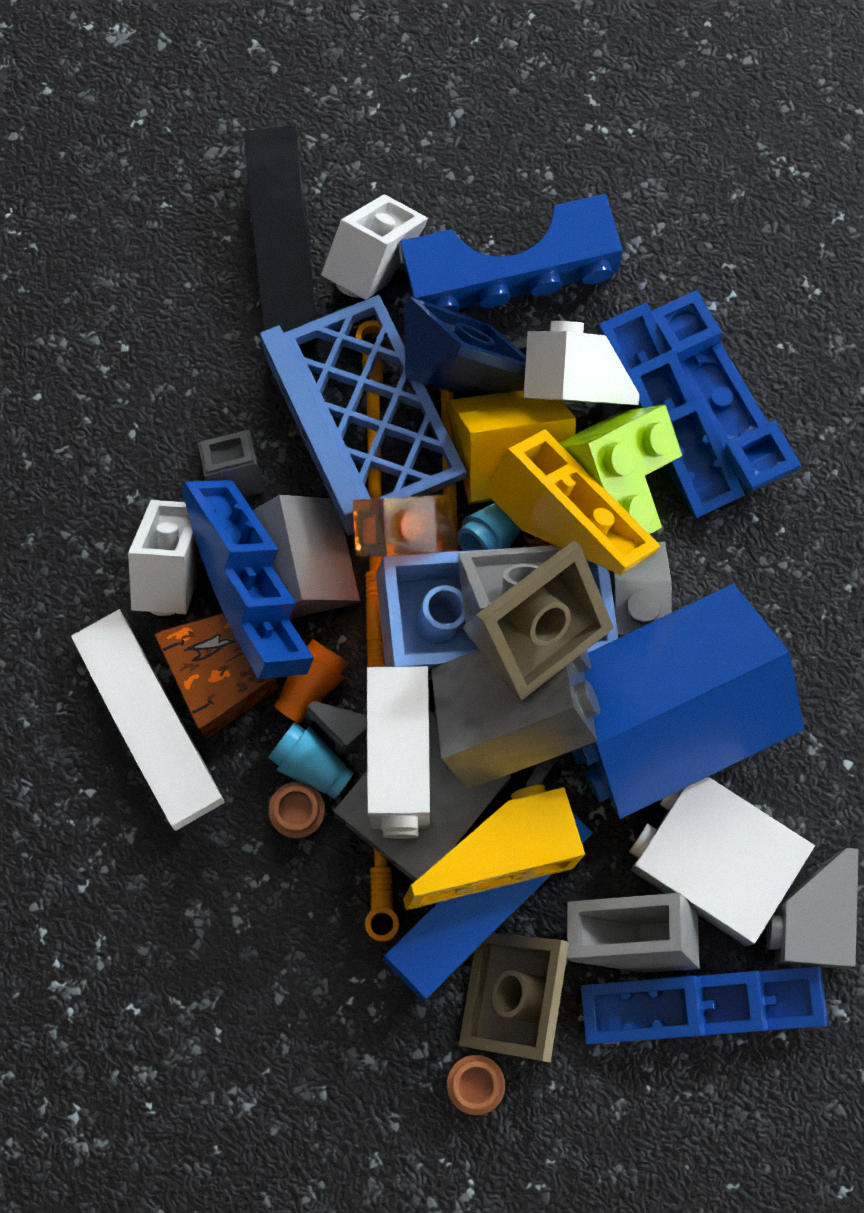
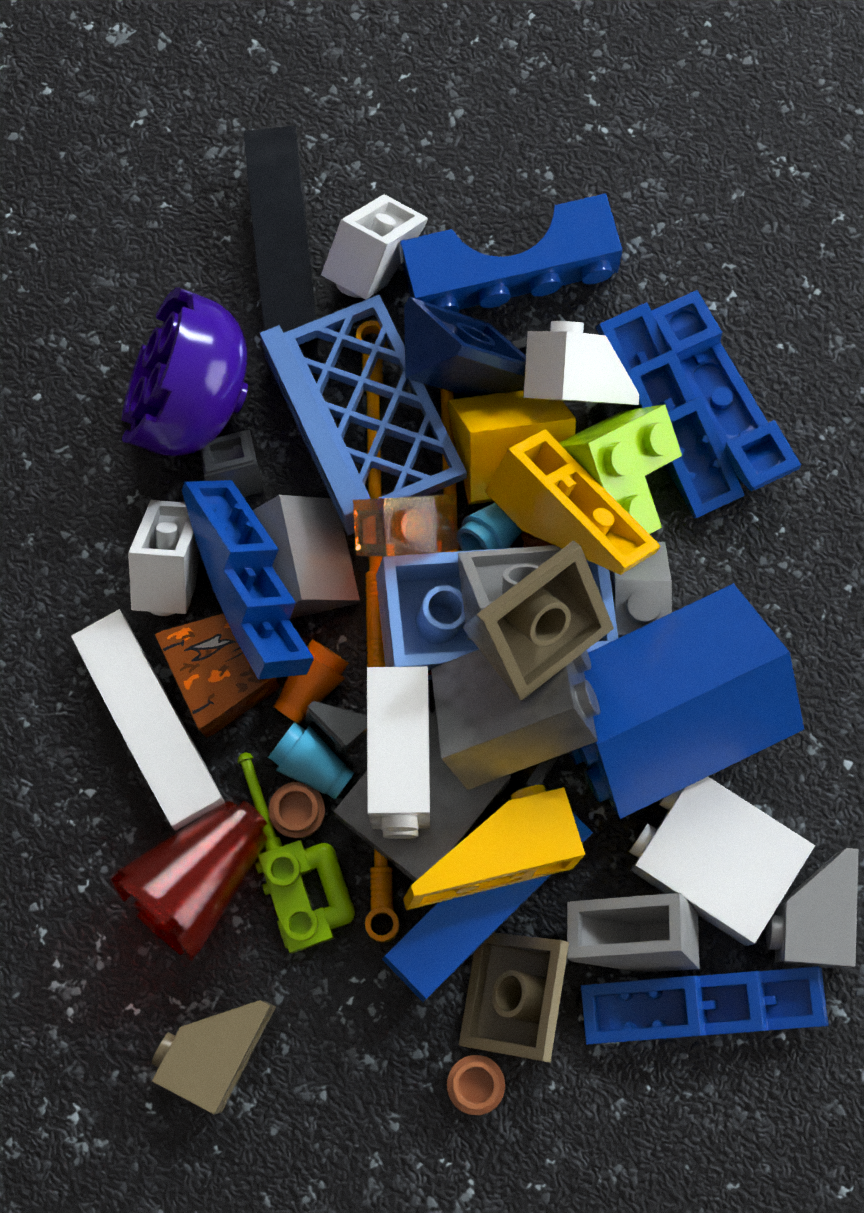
none -> clear red cone [109,801,268,961]
none -> dark purple cylinder [121,287,248,456]
none -> dark tan slope [152,1000,276,1115]
none -> lime piece [237,752,355,954]

